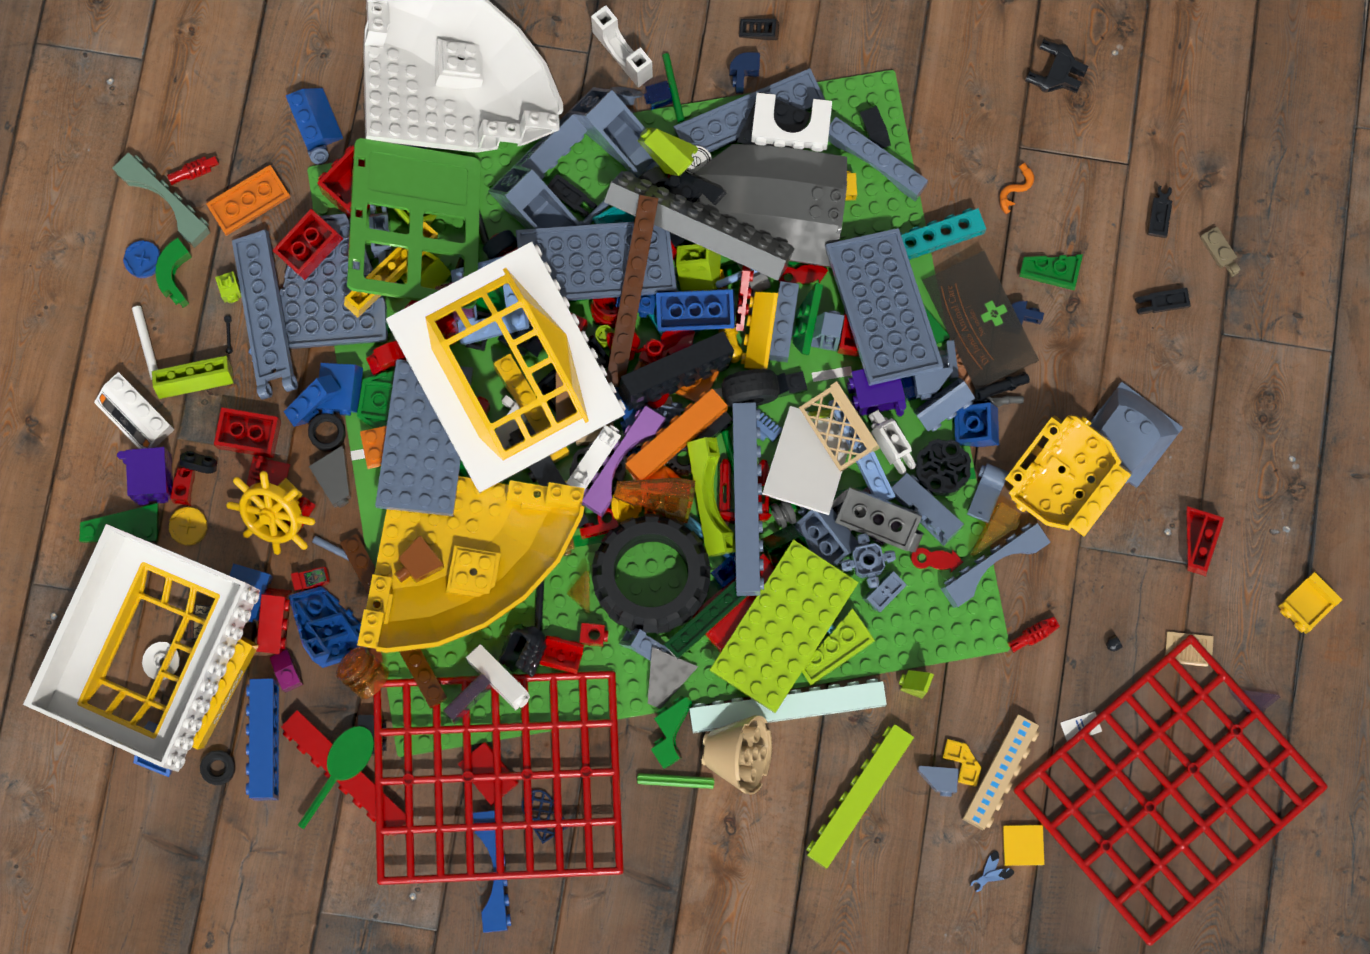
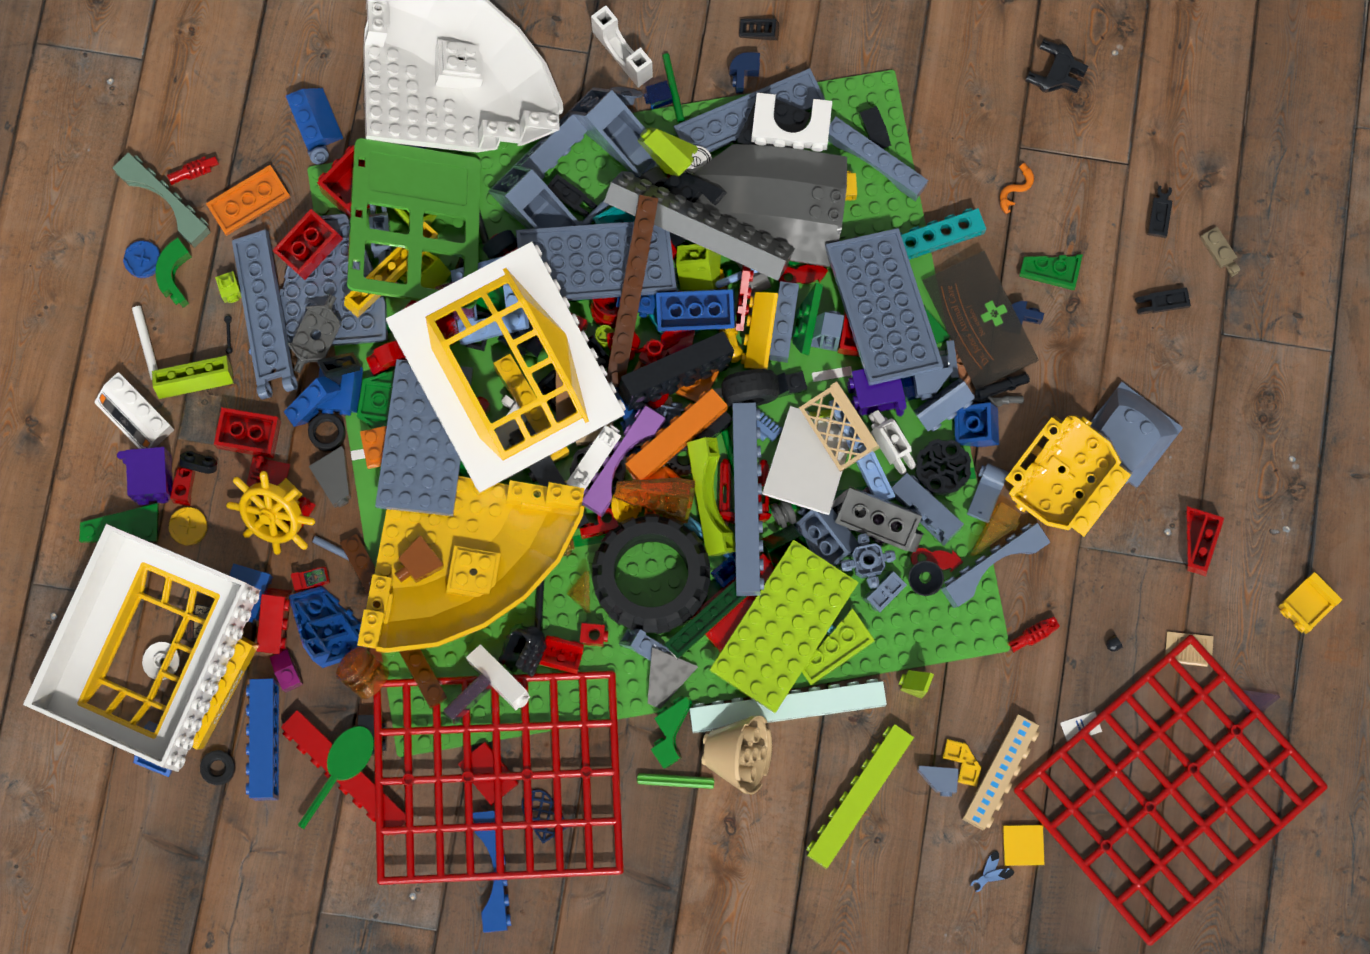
none -> dark grey plate [288,294,342,373]
none -> black slope [317,352,361,385]
none -> black piece [908,561,944,596]

